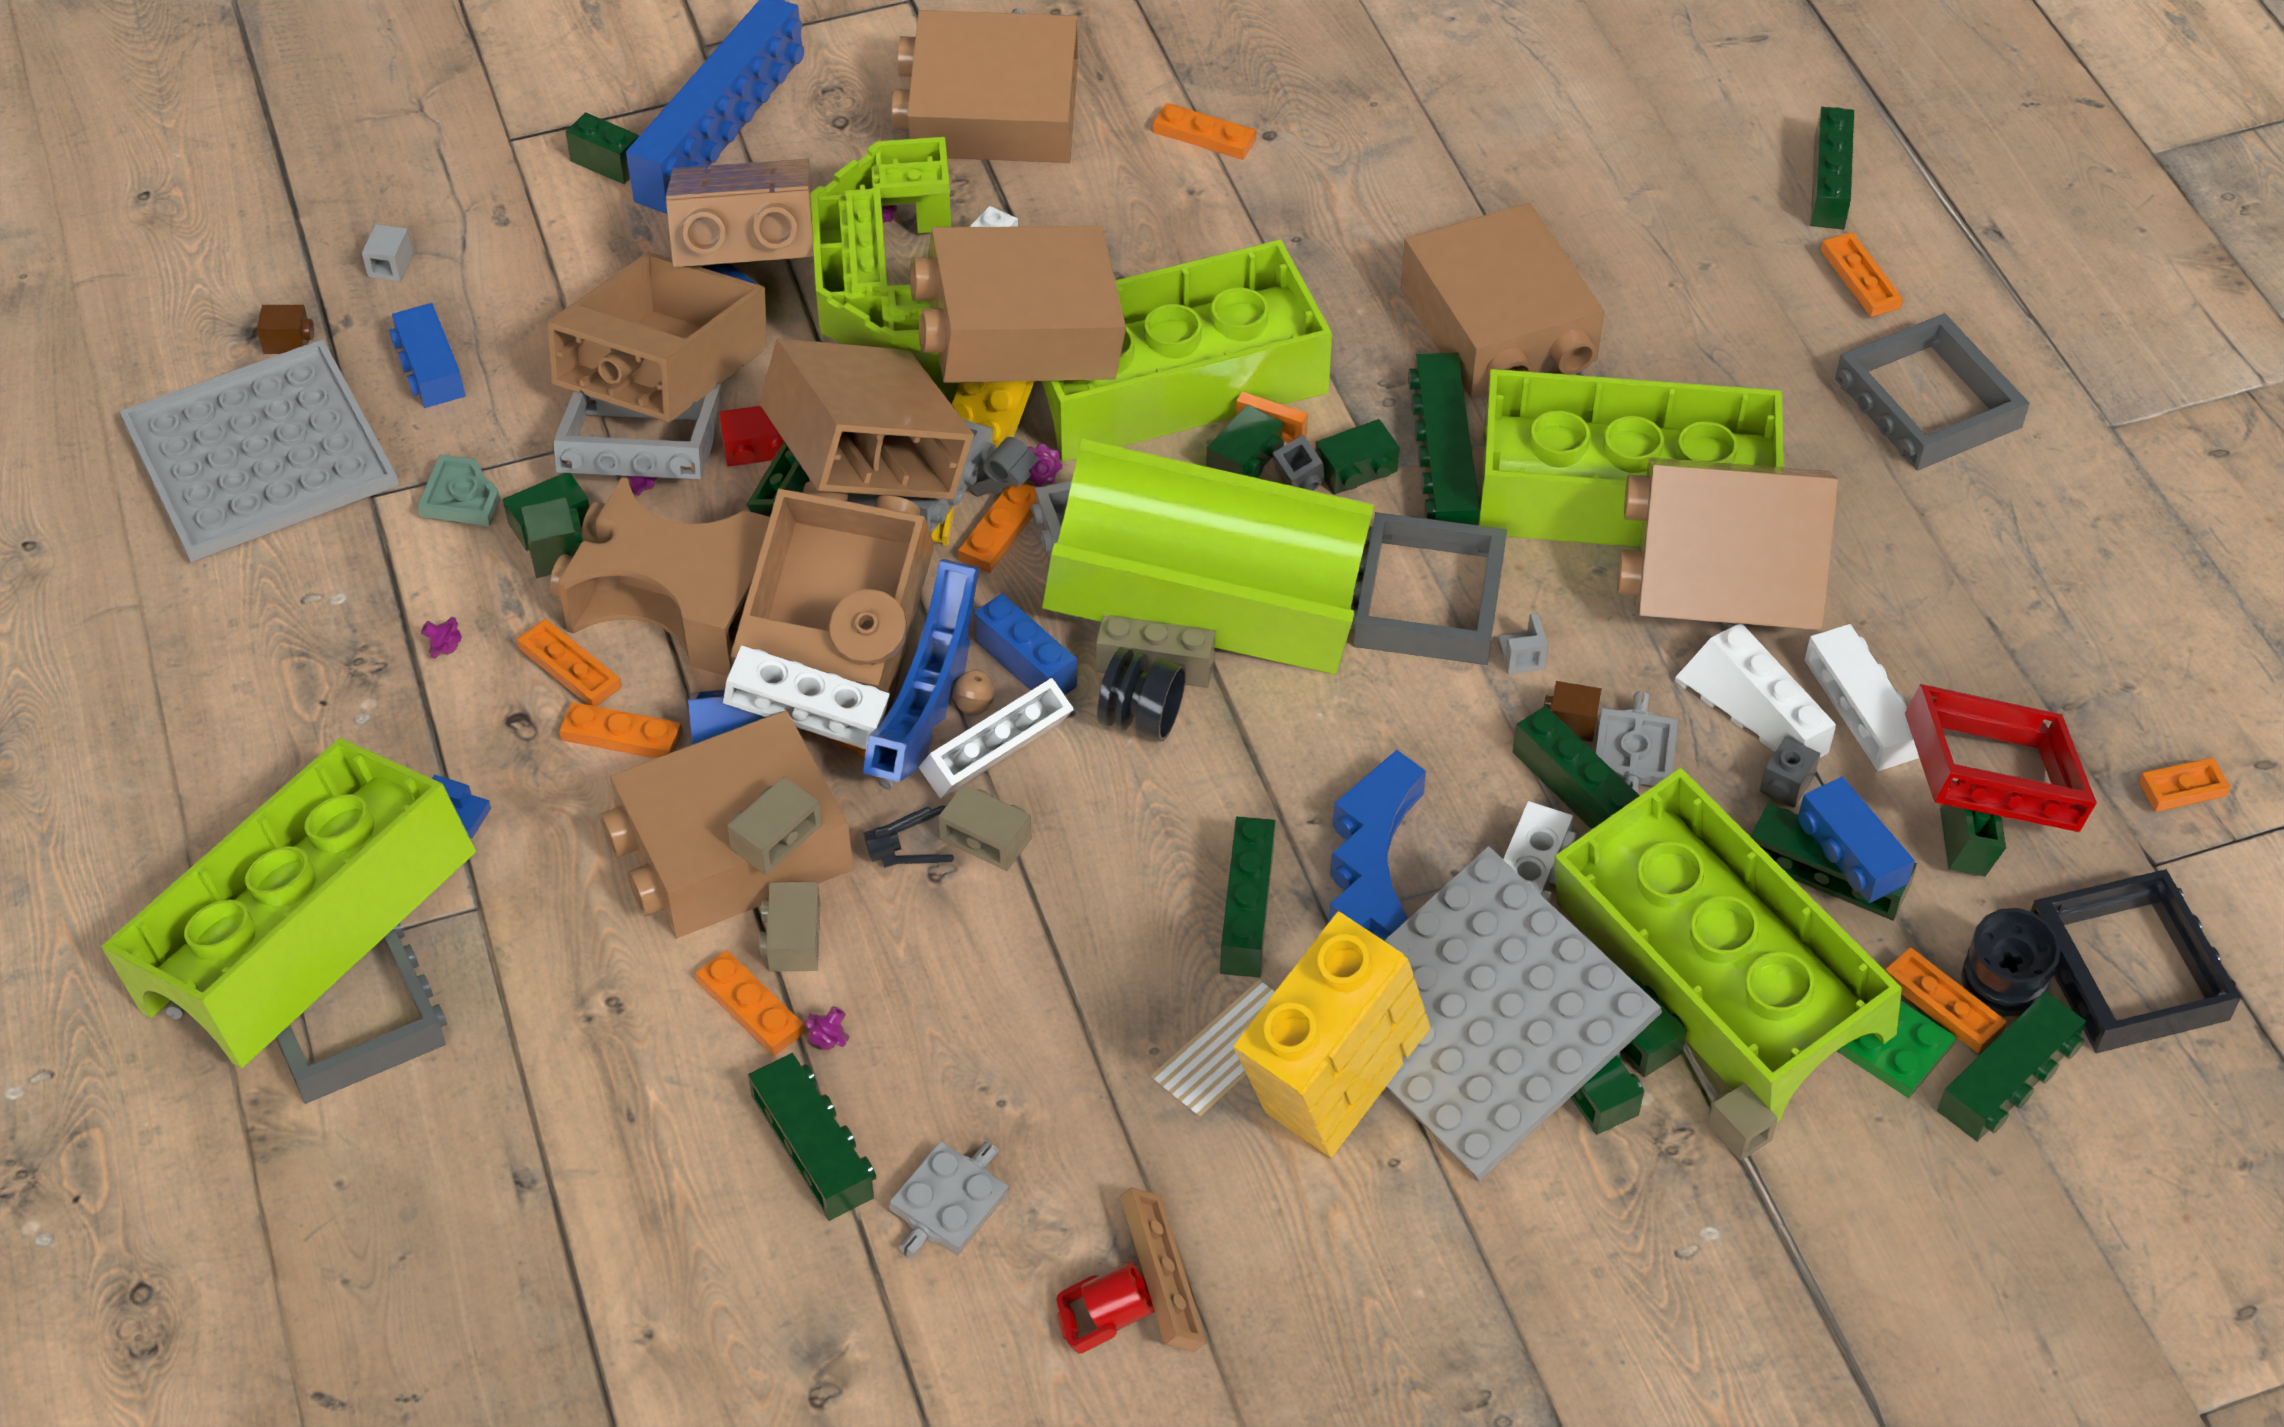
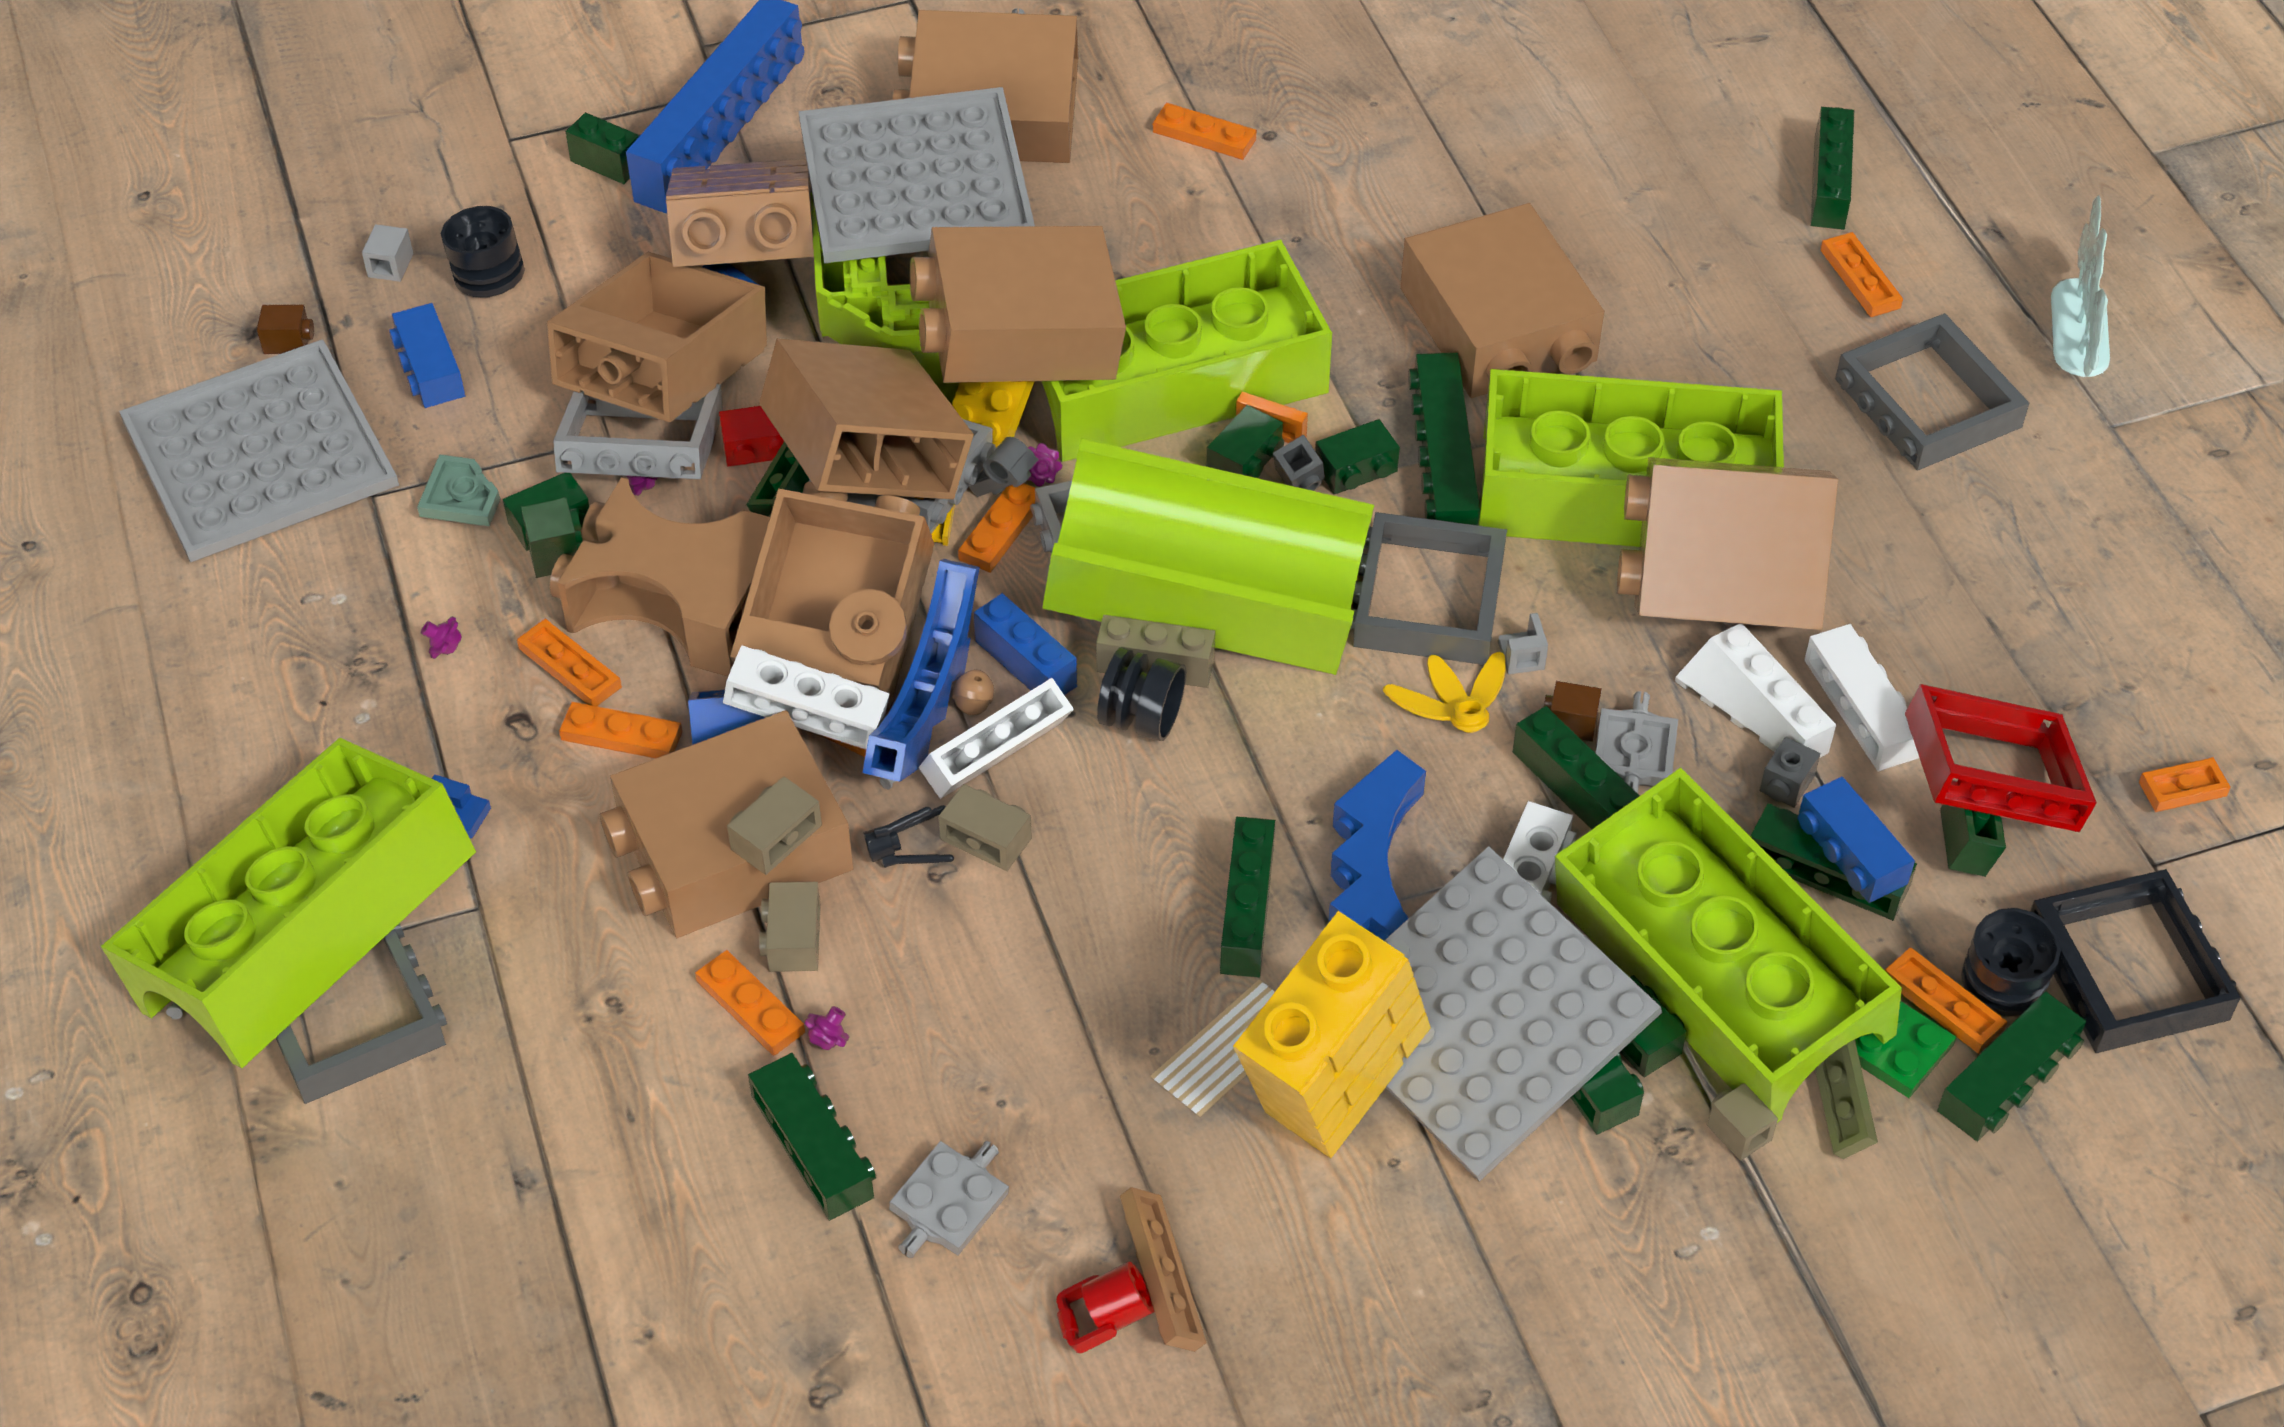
none -> black wheel [440,206,525,297]
none -> light grey plate [799,87,1035,263]
none -> yellow plant [1382,652,1506,733]
none -> olive plate [1815,1039,1878,1159]
none -> light aqua plant [2051,195,2110,377]

